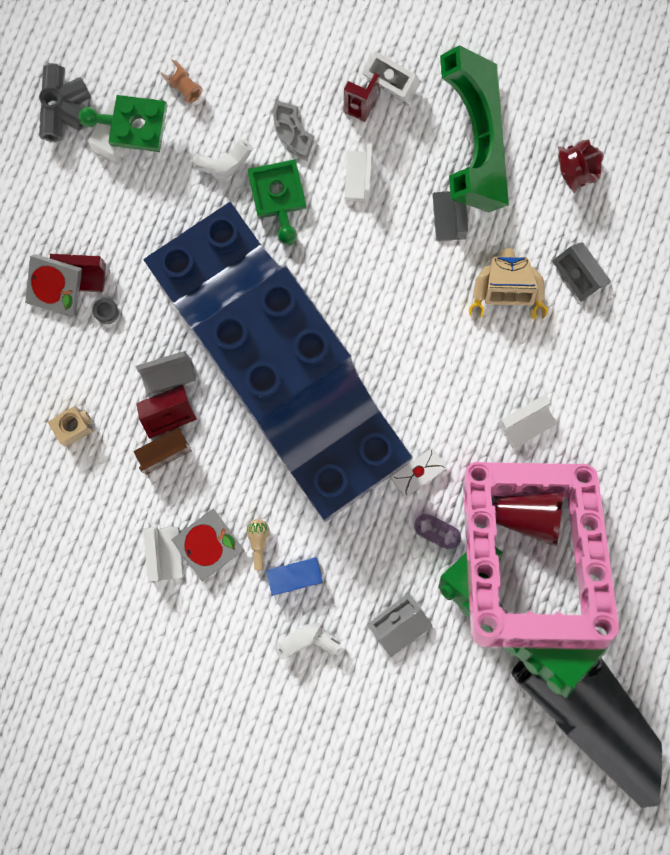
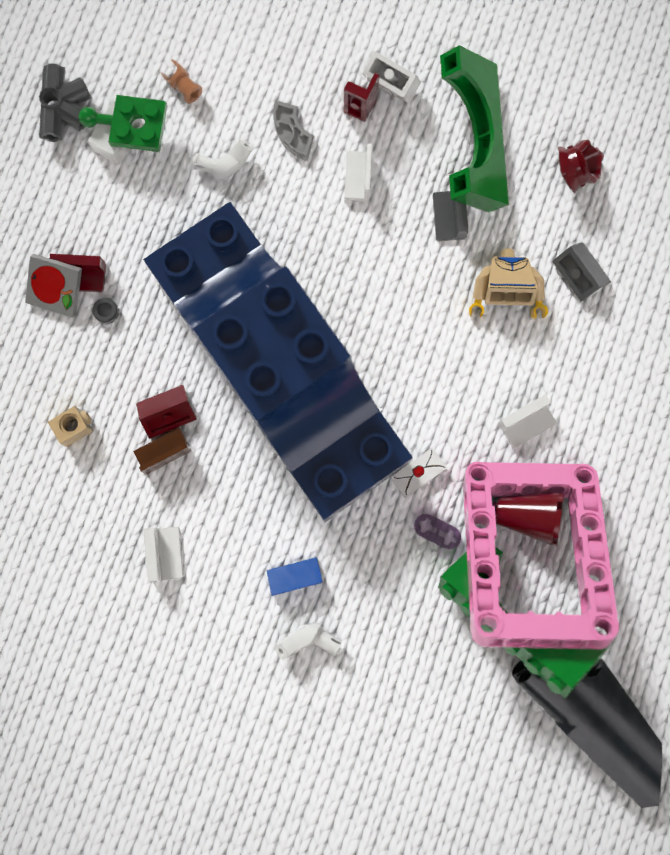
light grey panel [136,351,197,396] -> none
tile [171,508,244,582] -> none
tan piece [246,519,270,570] -> none
green plate [247,159,307,246] -> none
light grey panel [367,593,432,657] -> none

